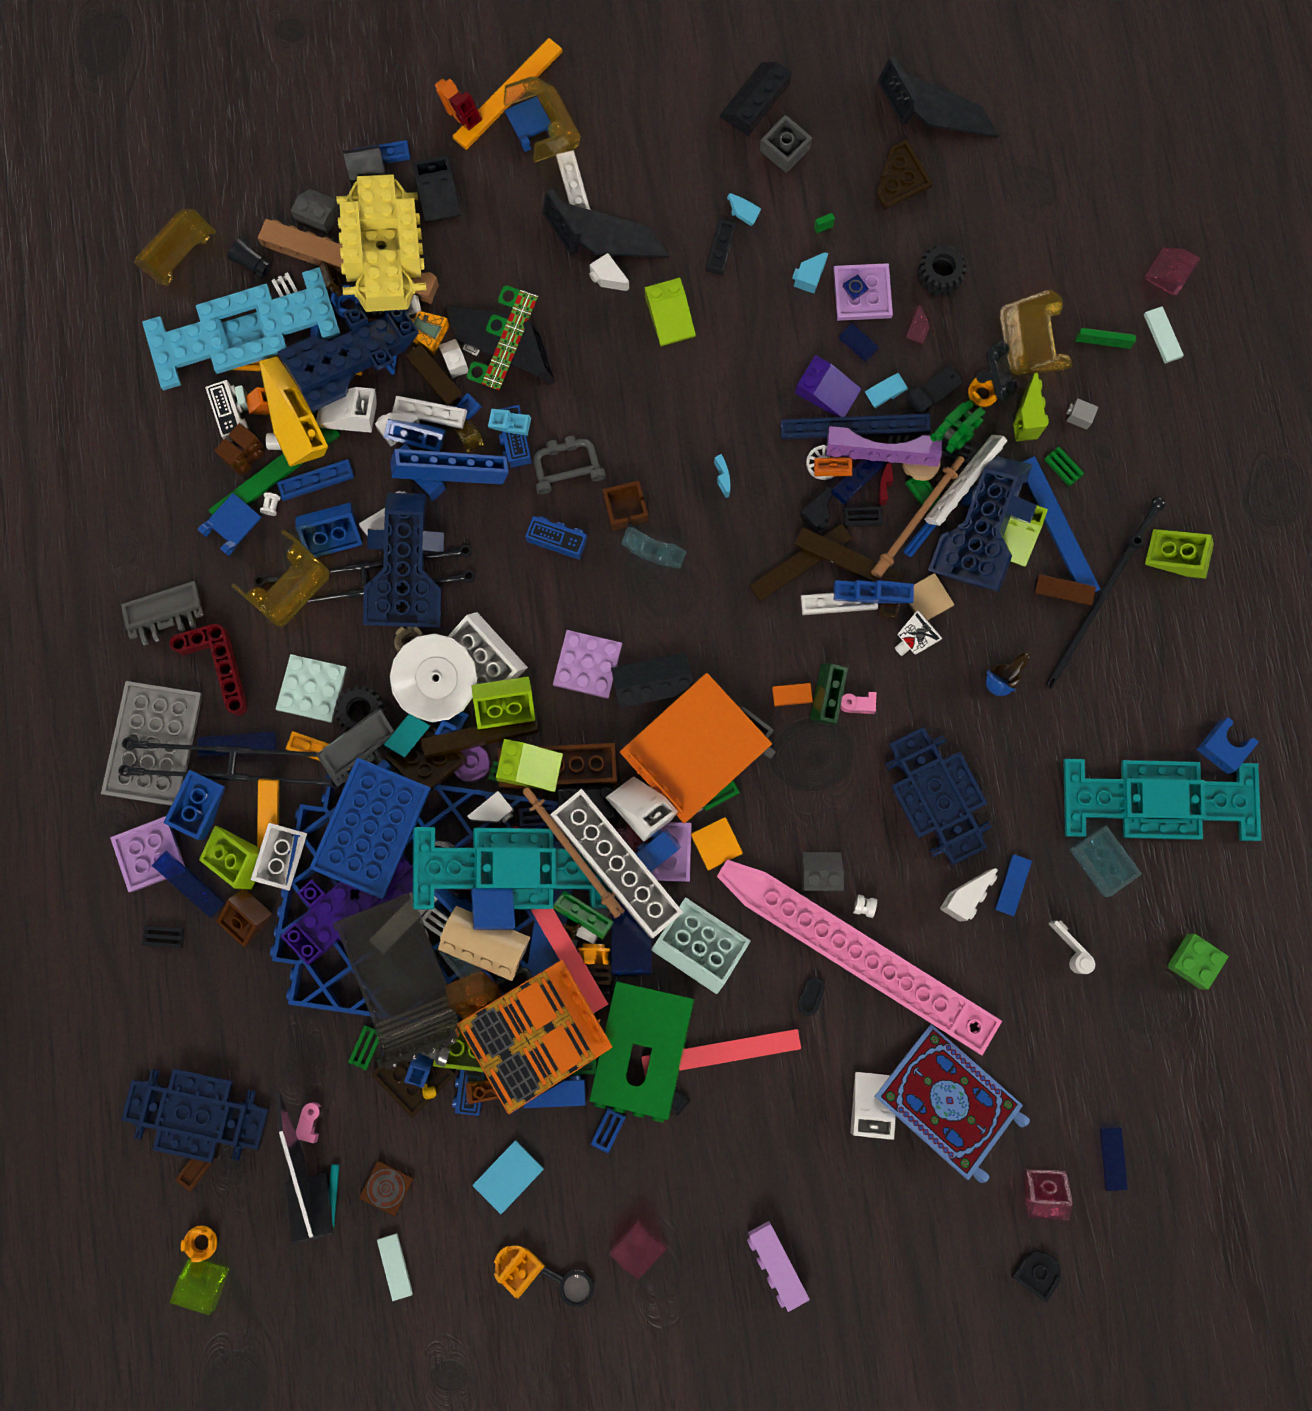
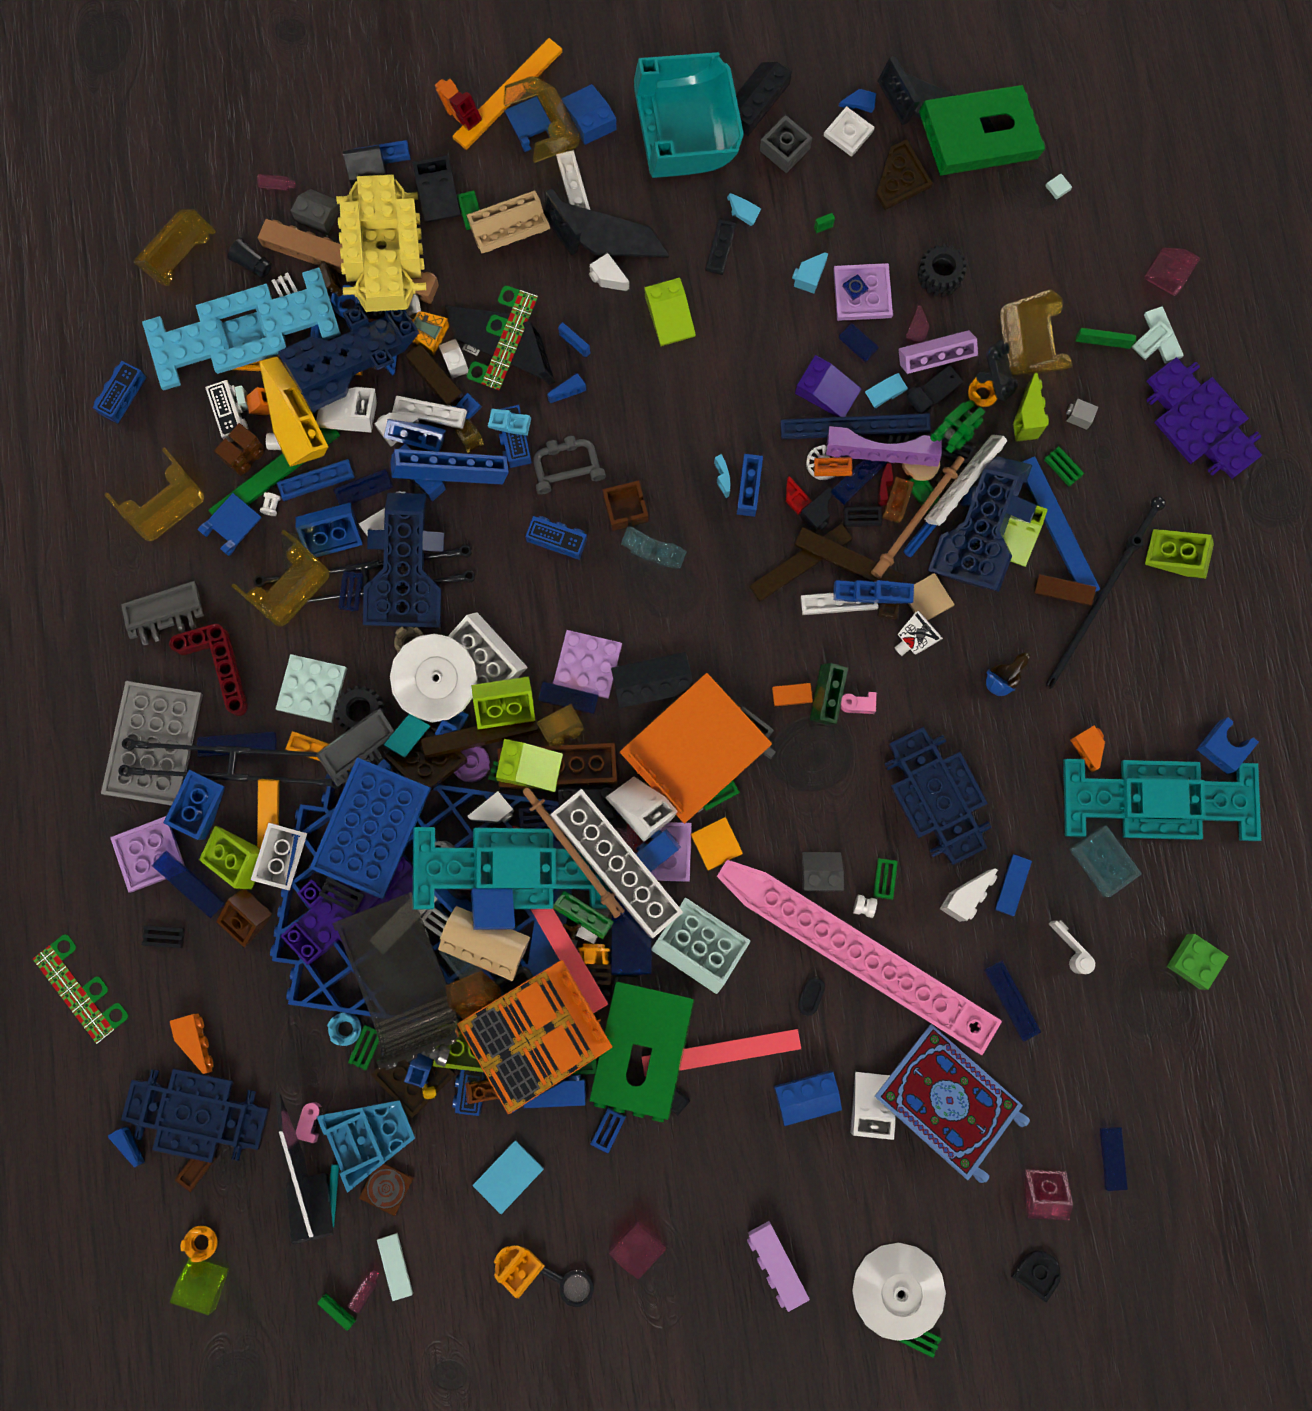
none -> piece [33,934,128,1044]
none -> blue brick [92,361,147,424]
none -> clear yellow windscreen [104,447,204,541]
none -> blue slope [108,1126,145,1167]
none -> orange slope [170,1013,214,1074]
none -> clear pink cylinder [257,174,296,191]
none -> dark azure wedge [316,1100,415,1193]
none -> green tile [317,1293,356,1331]
none -> black tile [319,877,365,913]
none -> medium azure piece [327,1012,361,1046]
none -> clear blue tile [333,469,393,505]
none -> clear blue tile [338,571,363,611]
none -> clear pink cylinder [347,1270,379,1313]
none -> green tile [457,190,480,230]
none -> tan brick [467,191,550,253]
none -> clear yellow brick [537,704,584,746]
none -> clear blue plate [538,682,599,714]
none -> blue slope [547,373,586,403]
none -> blue tile [558,322,591,357]
none -> blue slope [560,84,617,145]
none -> teal slope [634,52,744,178]
none -> blue brick [737,454,763,517]
none -> blue slope [774,1070,842,1126]
none -> red tile [786,476,812,515]
none -> white plate [824,106,875,157]
none -> blue slope [838,89,876,113]
none -> white dish [852,1243,946,1341]
none -> green tile [873,858,898,900]
none -> clear orange brick [882,477,914,523]
none -> green tile [898,1331,941,1358]
none -> lavender brick [899,330,978,374]
none -> green panel [919,85,1045,176]
none -> clear blue plate [984,961,1041,1041]
none -> light aqua tile [1046,174,1072,200]
none -> orange slope [1070,725,1105,772]
none -> light aqua tile [1132,320,1174,360]
none -> dark purple piece [1146,357,1262,479]

